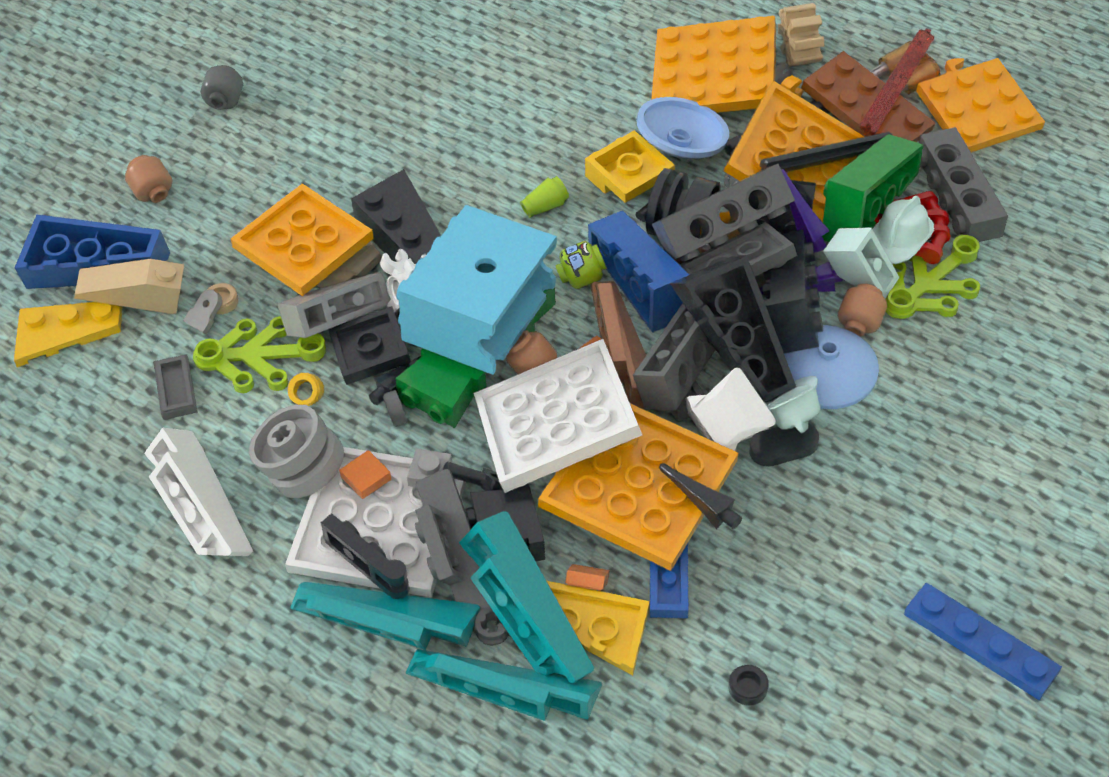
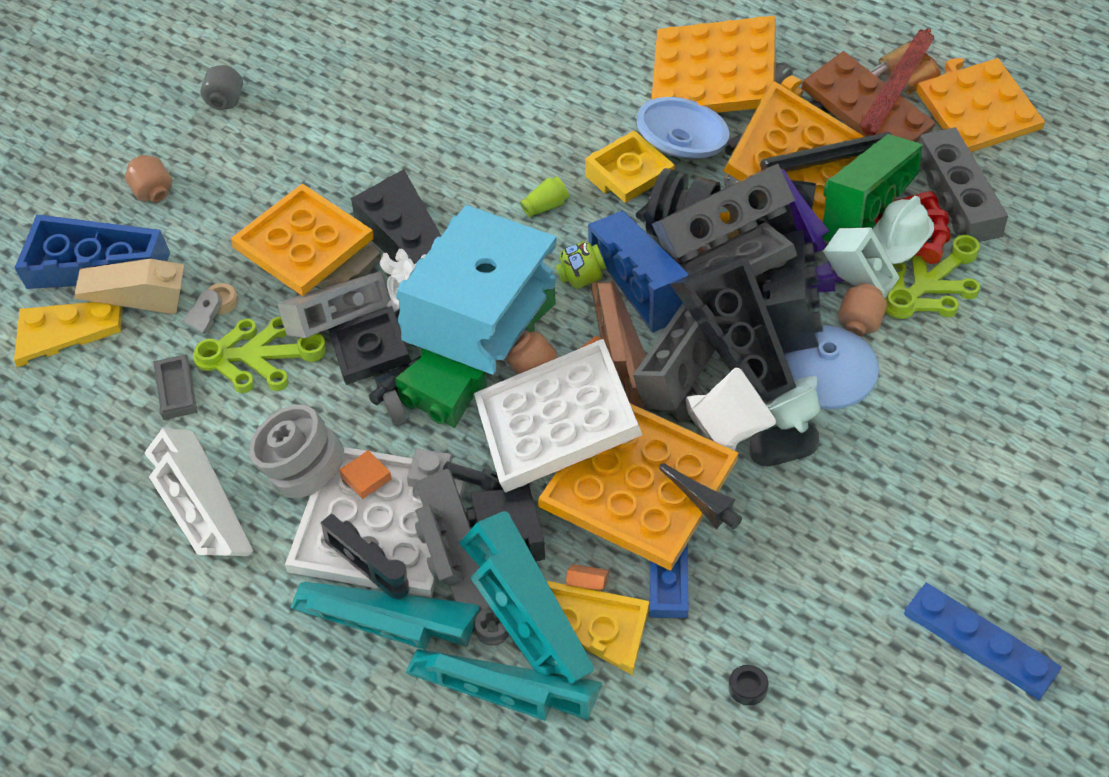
yellow piece [288,373,325,406] -> none
tan gear [778,3,824,67] -> none

